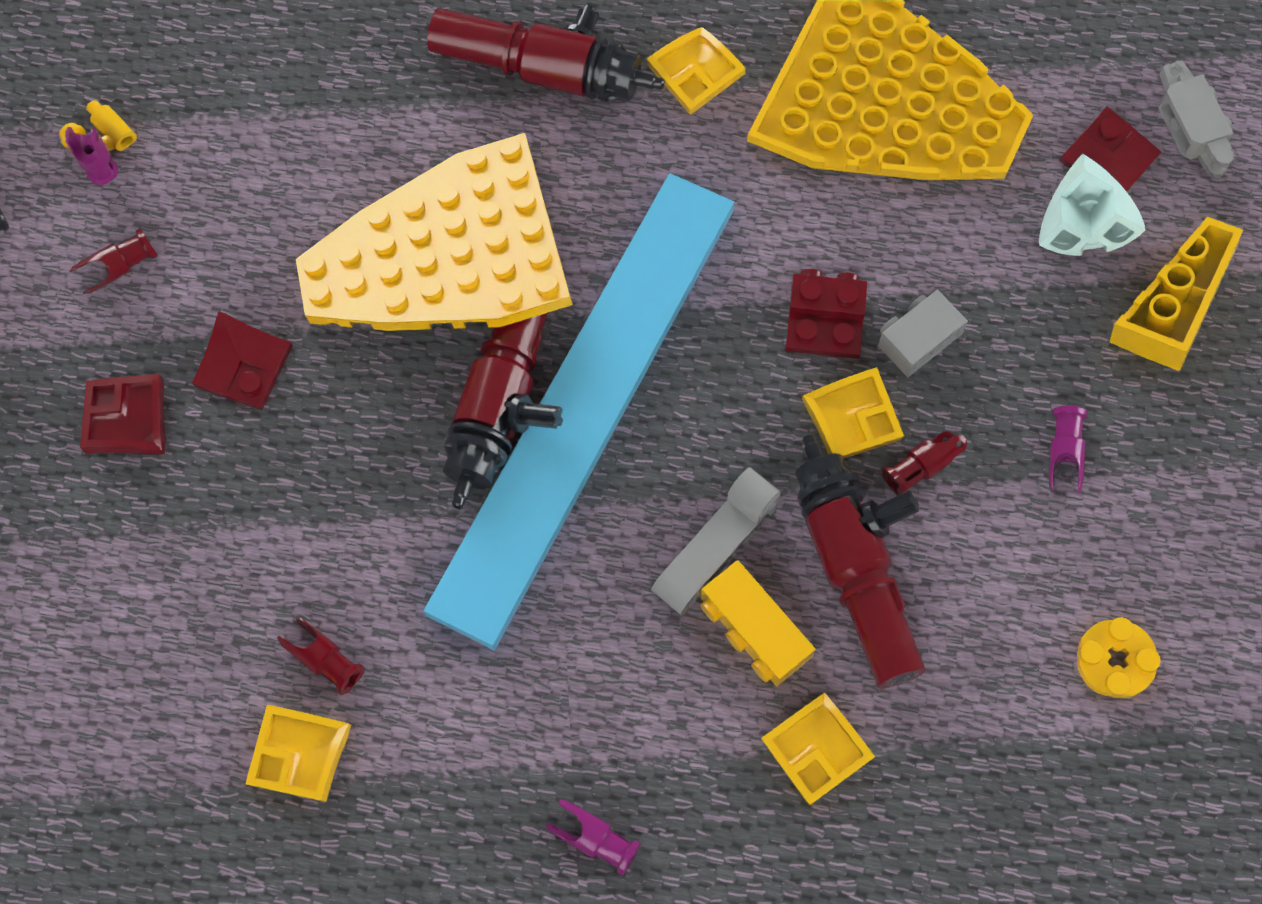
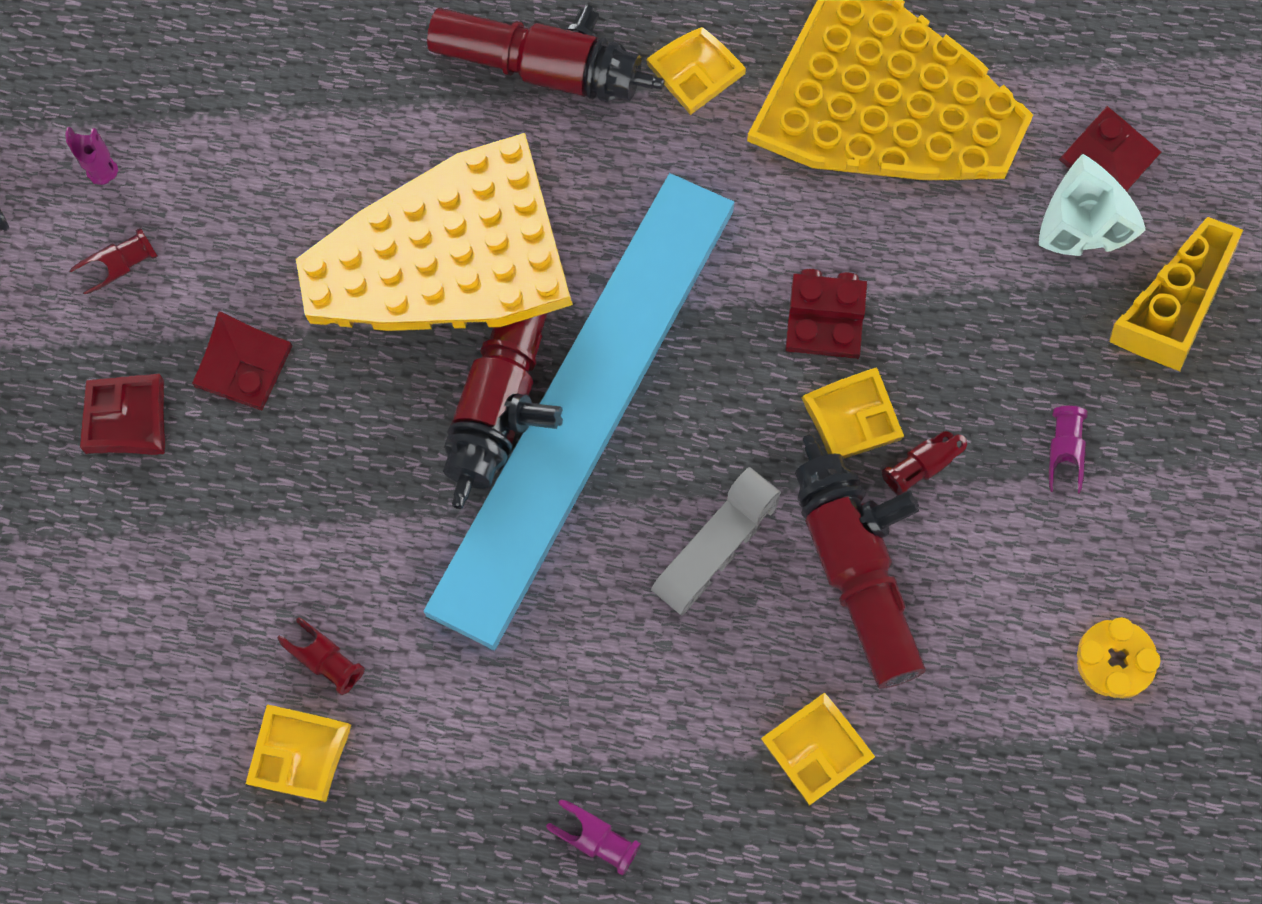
yellow plant [59,100,137,152] -> none
yellow brick [700,560,816,686] -> none
light grey brick [878,289,968,378] -> none
light grey hinge [1158,60,1235,178] -> none

